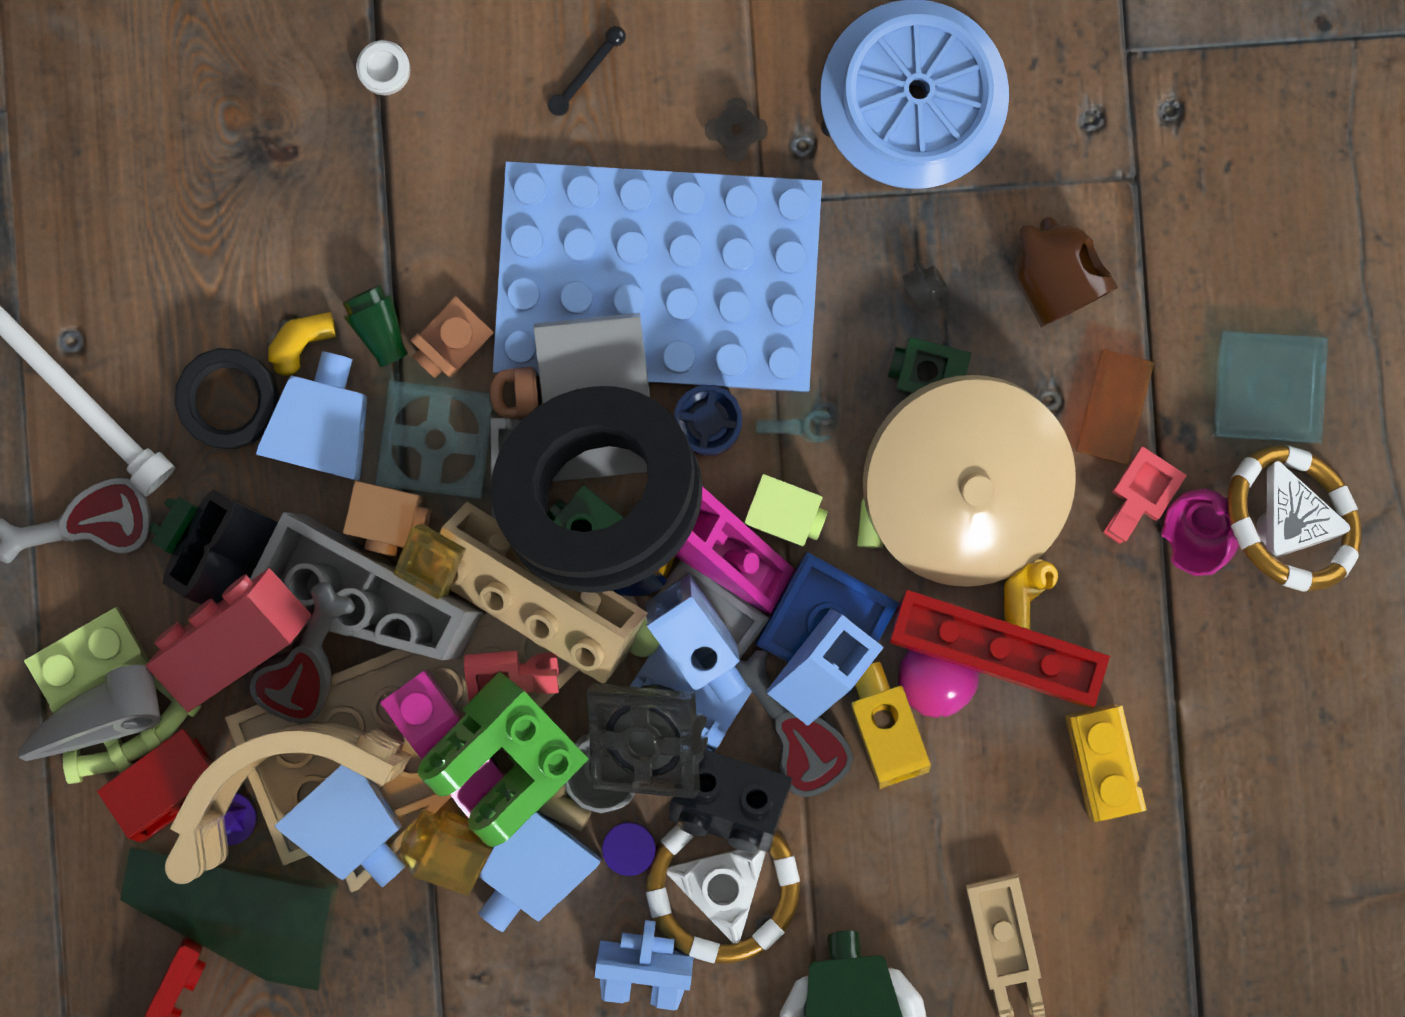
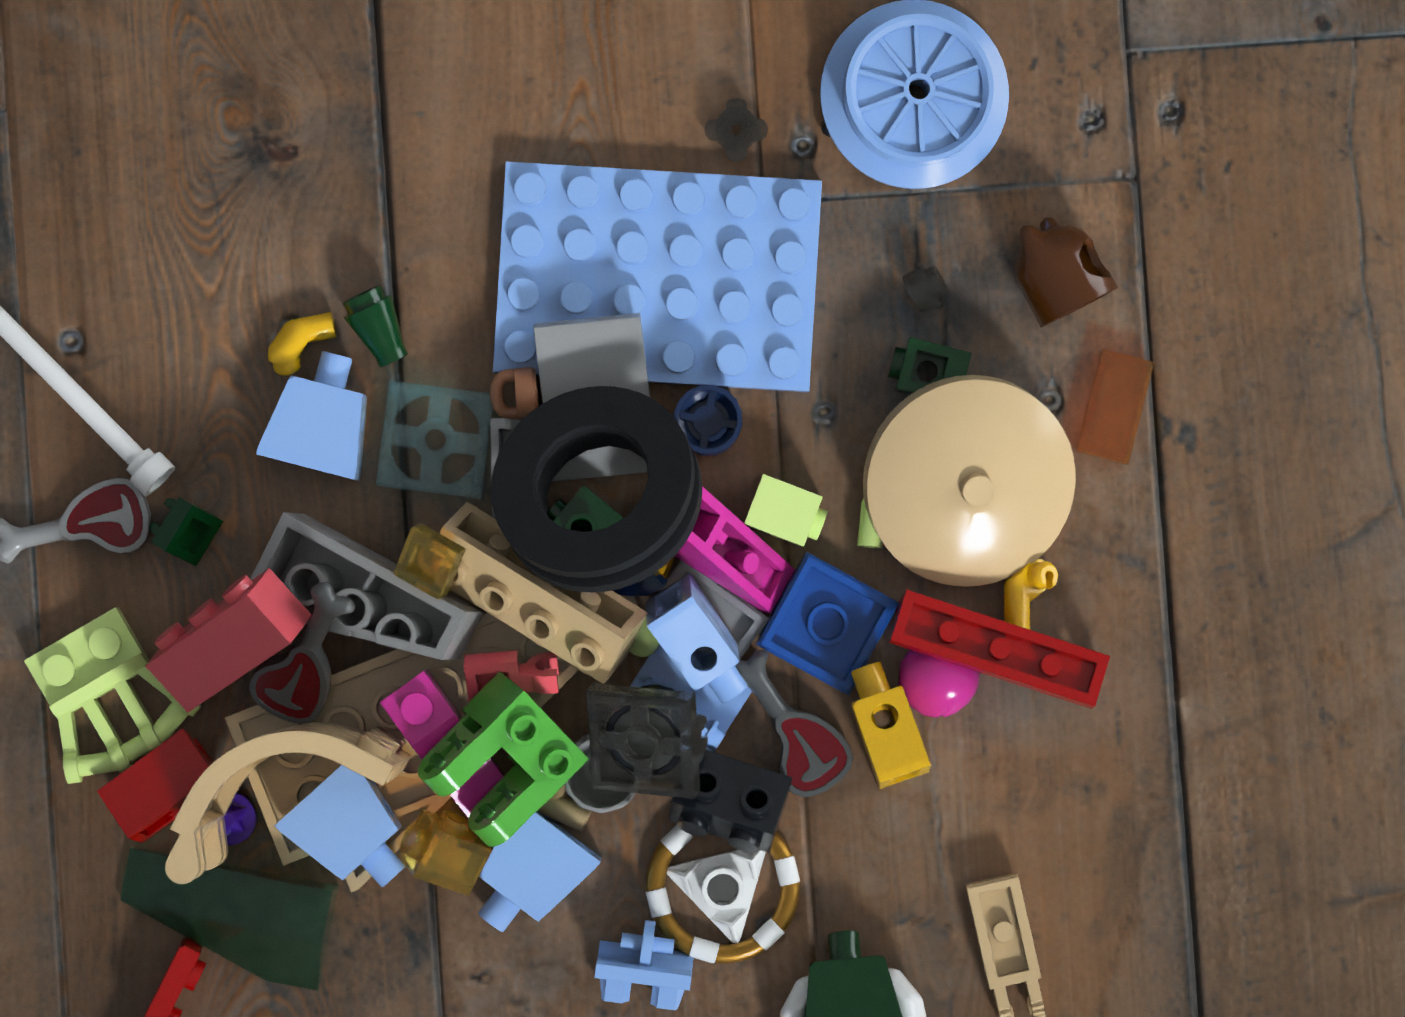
light grey piece [18,665,161,761] -> none
black brick [163,489,278,605] -> none
black tyre [175,348,279,449] -> none
medium nougat brick [343,481,433,557] -> none
white tile [356,40,411,95] -> none
nougat bracket [410,296,495,379] -> none
black hinge [548,26,626,116] -> none
dark purple tile [602,822,656,876] -> none
clear light blue hand [756,410,831,443] -> none
light blue slope [765,609,884,726] -> none
yellow brick [1065,704,1146,822] -> none
coral plate [1102,446,1187,544] -> none
dark pink hair [1161,488,1239,576] -> none
clear light blue tile [1214,331,1328,444] -> none
piece [1228,445,1362,592] -> none

